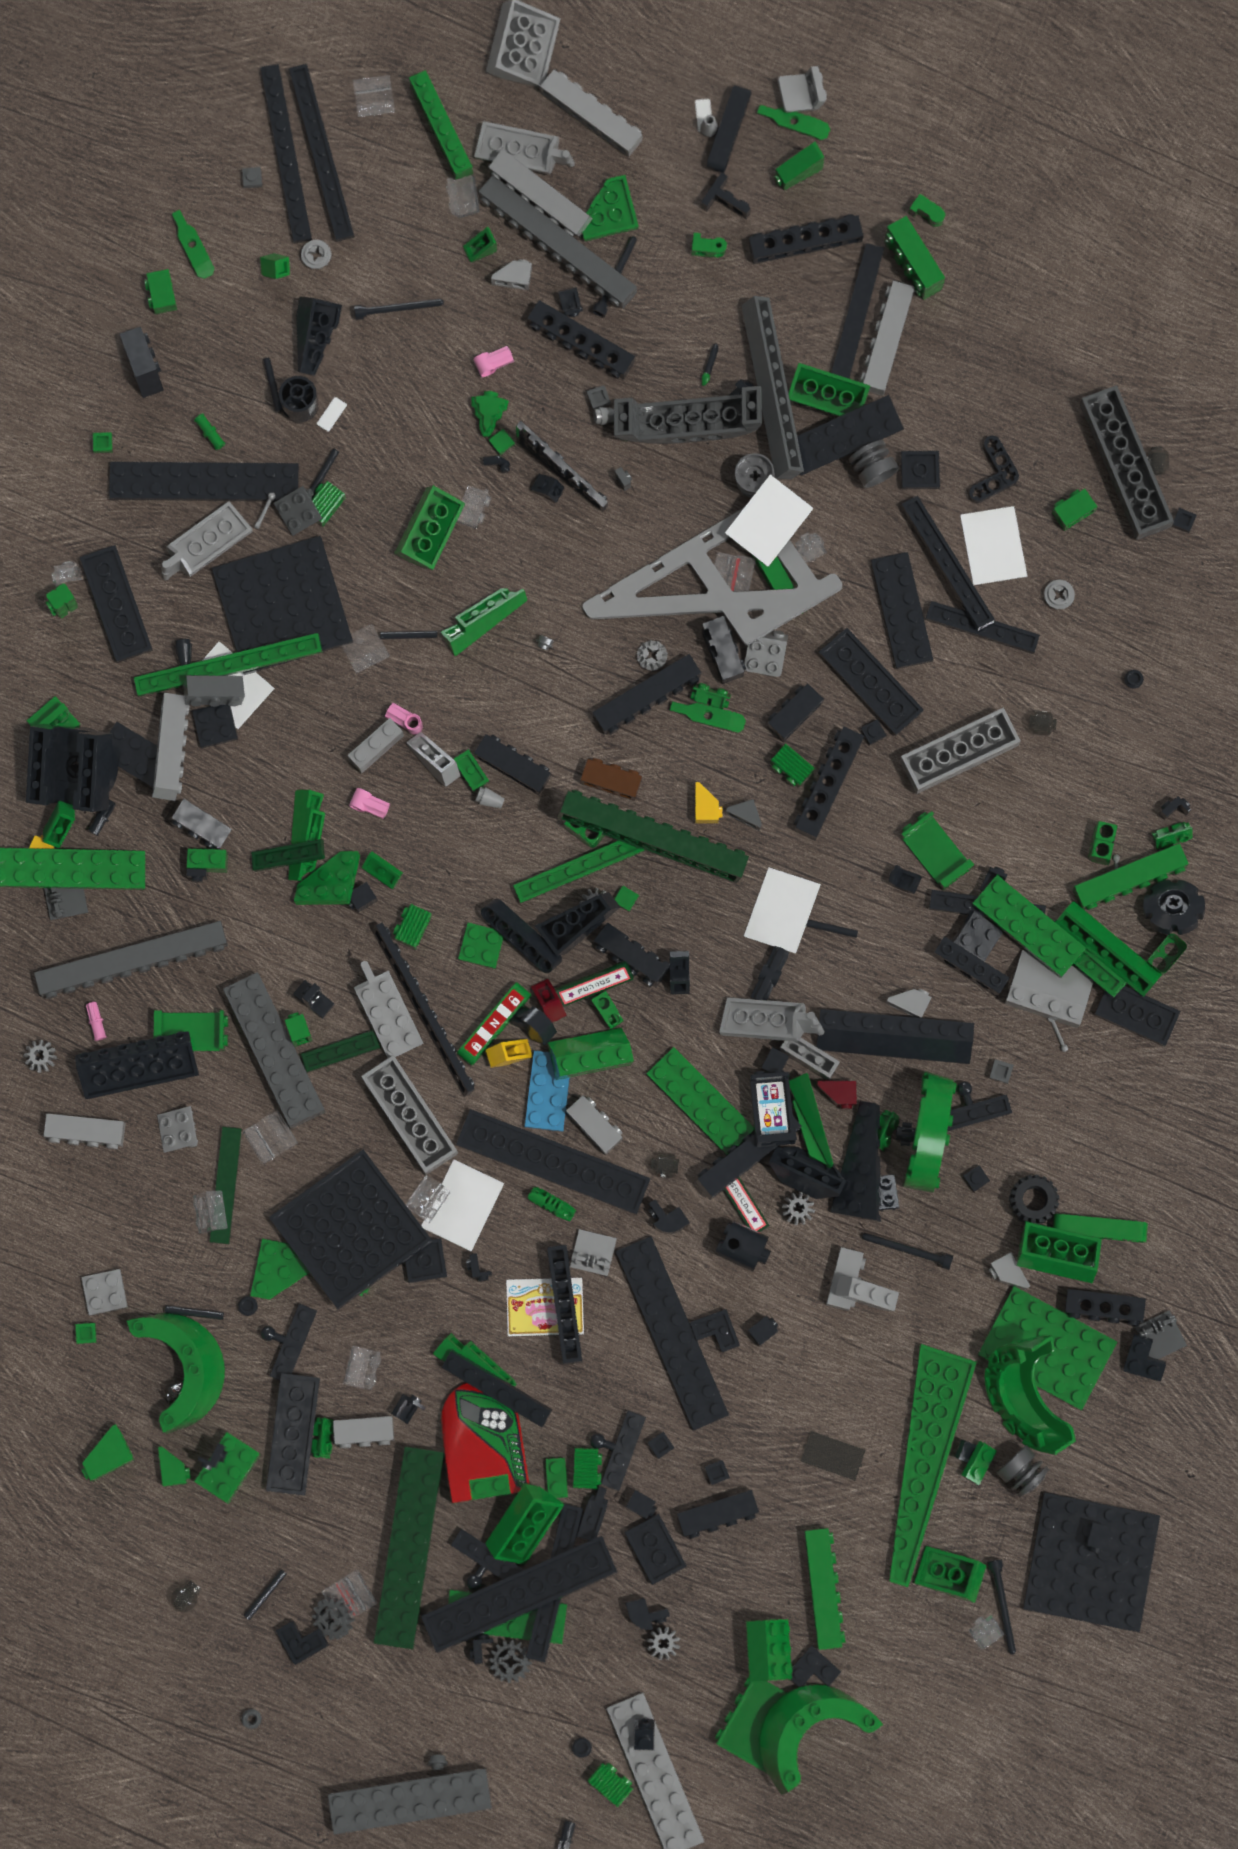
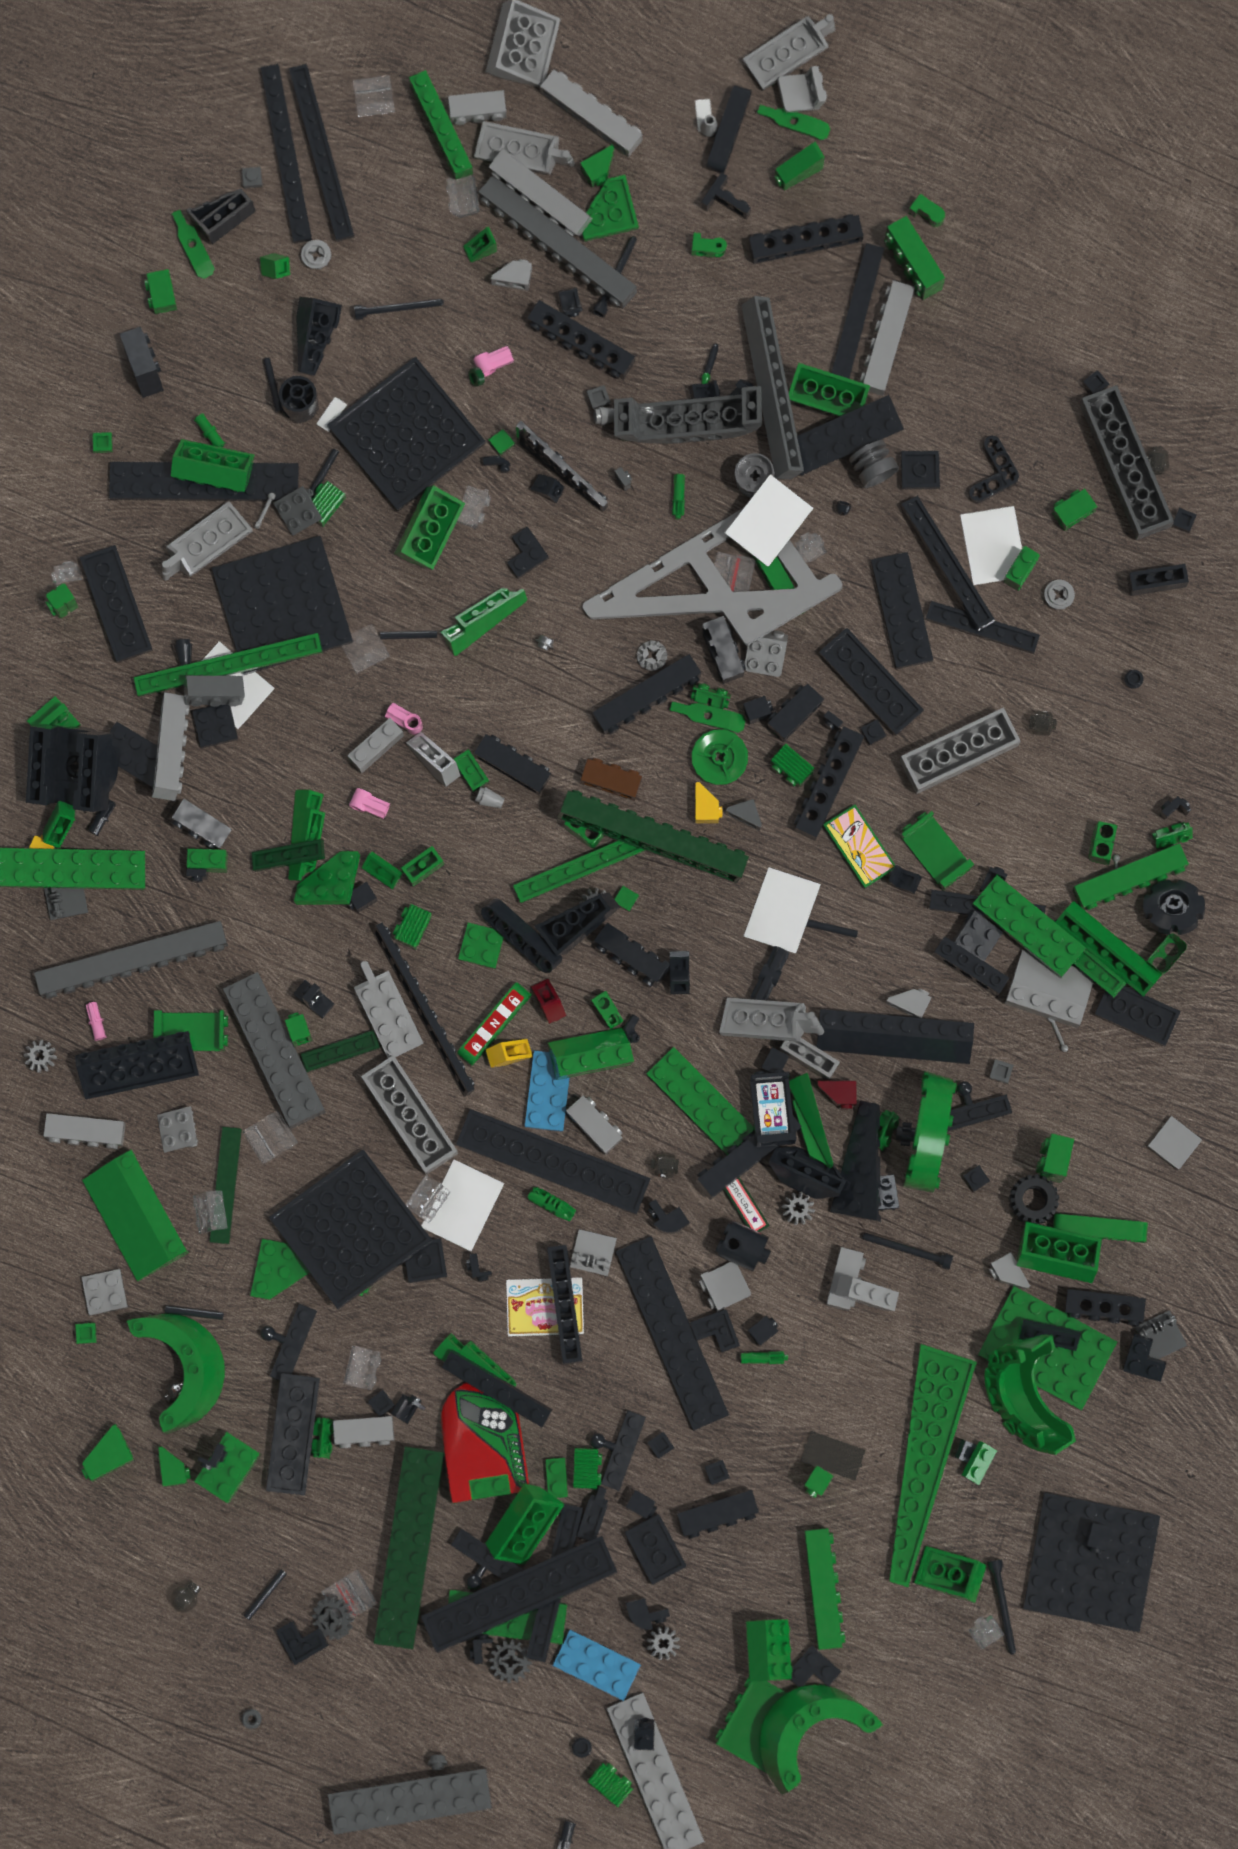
black plate [238,1296,258,1316] -> none
green rock [471,391,509,437] -> none
black brick [510,1006,557,1045] -> none
tile [556,961,634,1007] -> none
flat silver wheel [997,1445,1050,1498] -> none
none -> green slope [82,1150,189,1282]
none -> green slope [171,439,255,492]
none -> black wedge [186,189,256,245]
none -> black plate [327,357,486,511]
none -> black plate [368,1390,395,1417]
none -> green brick [401,846,444,887]
none -> light grey brick [448,90,506,125]
none -> dark green tile [468,367,485,387]
none -> black plate [507,526,549,579]
none -> dark azure plate [553,1630,641,1701]
none -> green slope [580,145,614,187]
none -> black arm [623,1014,640,1043]
none -> green piece [672,474,685,519]
none -> black bracket [689,380,720,399]
none -> green piece [692,729,748,785]
none -> light grey bracket [699,1262,751,1312]
none -> green piece [741,1351,788,1365]
none -> light grey hinge [743,14,835,90]
none -> black brick [743,696,773,725]
none -> green brick [803,1466,834,1498]
none -> black plate [823,710,843,731]
none -> tile [823,805,895,889]
none -> black hinge [836,500,852,516]
none -> green brick [1003,546,1040,591]
none -> black plate [1019,1319,1081,1351]
none -> green brick [1035,1134,1074,1183]
none -> black plate [1082,370,1109,394]
none -> black brick [1127,564,1189,596]
none -> light grey tile [1147,1116,1202,1170]

